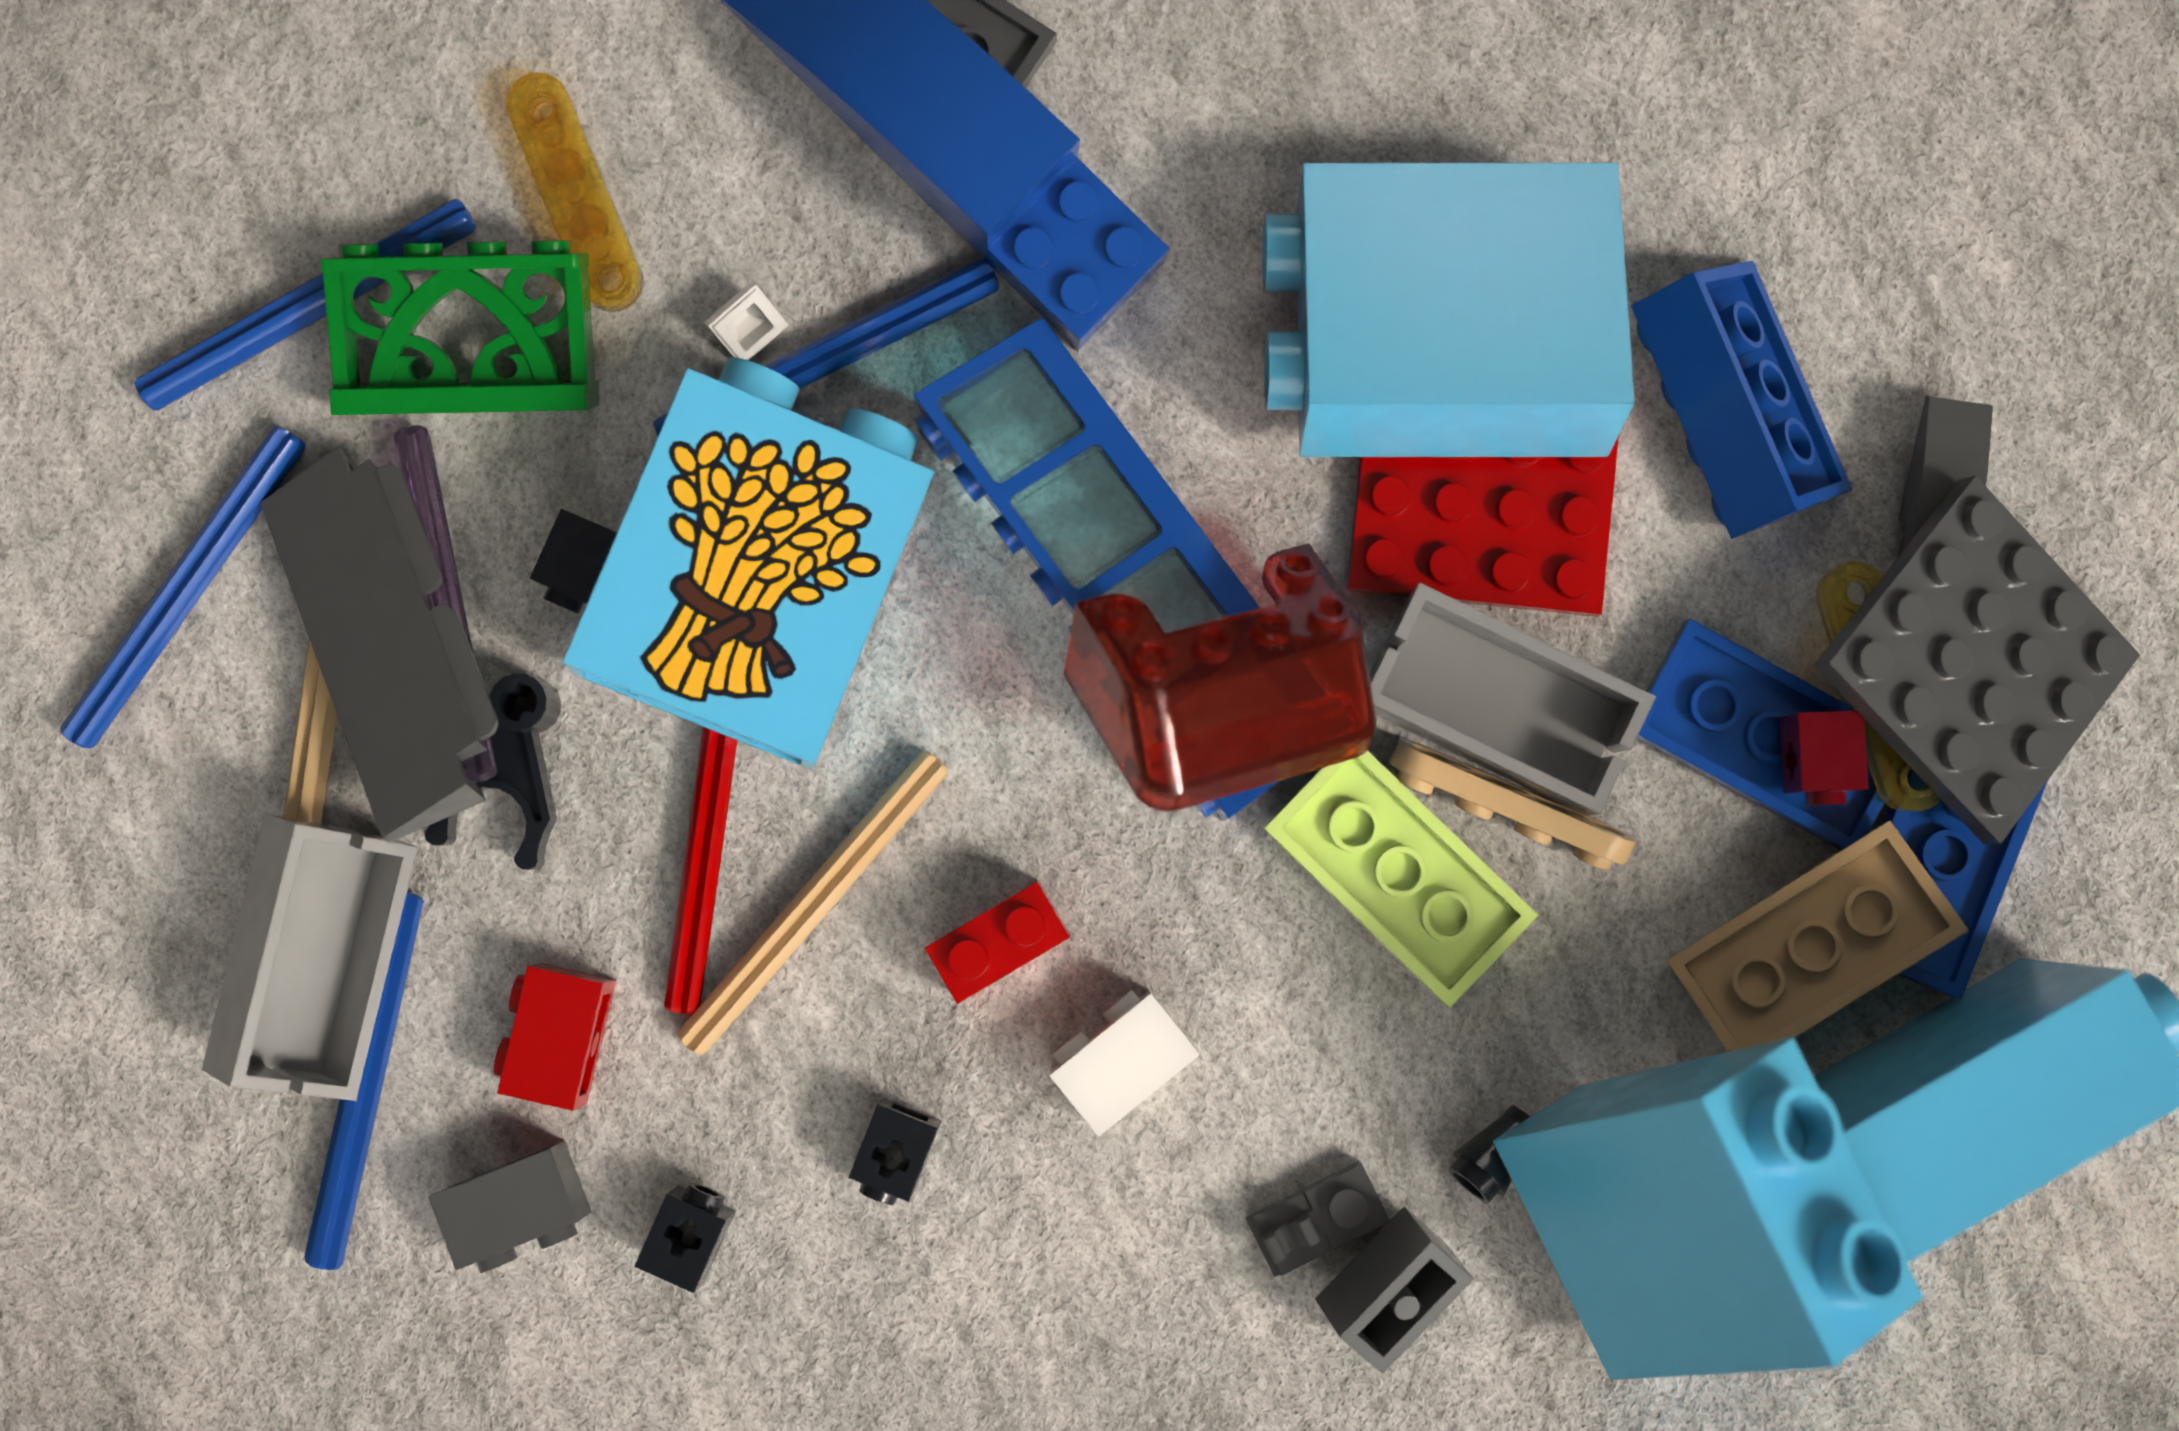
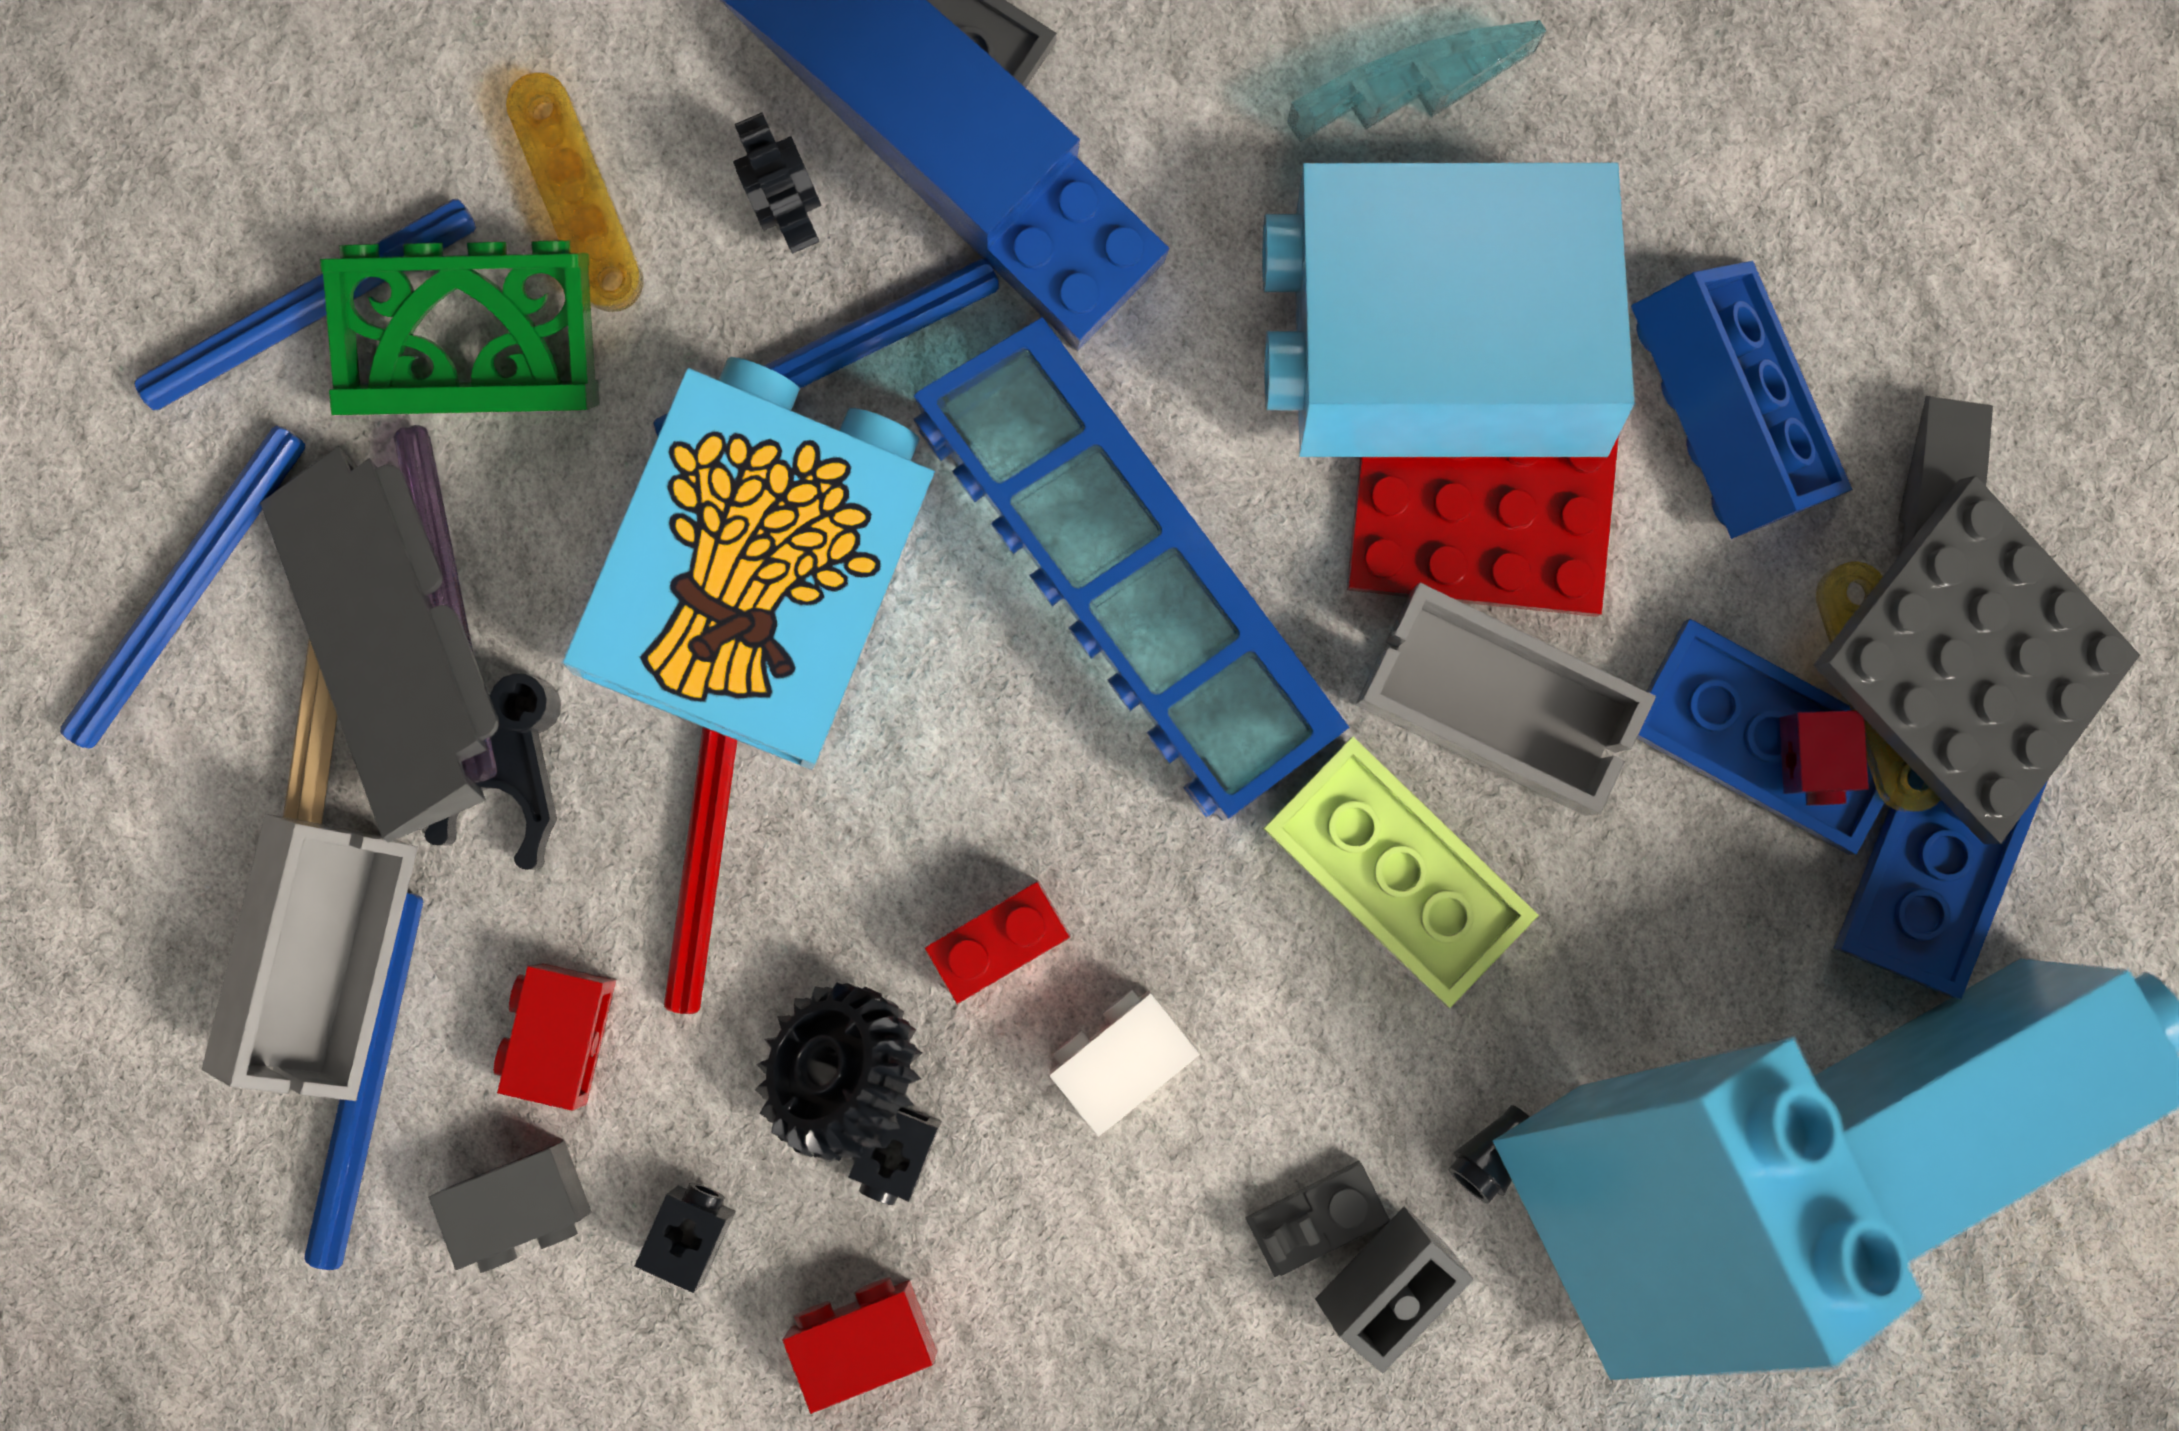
black brick [529,508,617,614] -> none
tan axle [677,751,948,1055] -> none
white slope [704,281,789,361] -> none
clear red windscreen [1064,543,1377,811] -> none
tan plate [1389,738,1637,871] -> none
tan plate [1666,821,1969,1052] -> none
none -> black gear [733,112,822,254]
none -> black gear [755,983,922,1162]
none -> red brick [782,1277,937,1414]
none -> clear light blue slope [1287,20,1547,142]

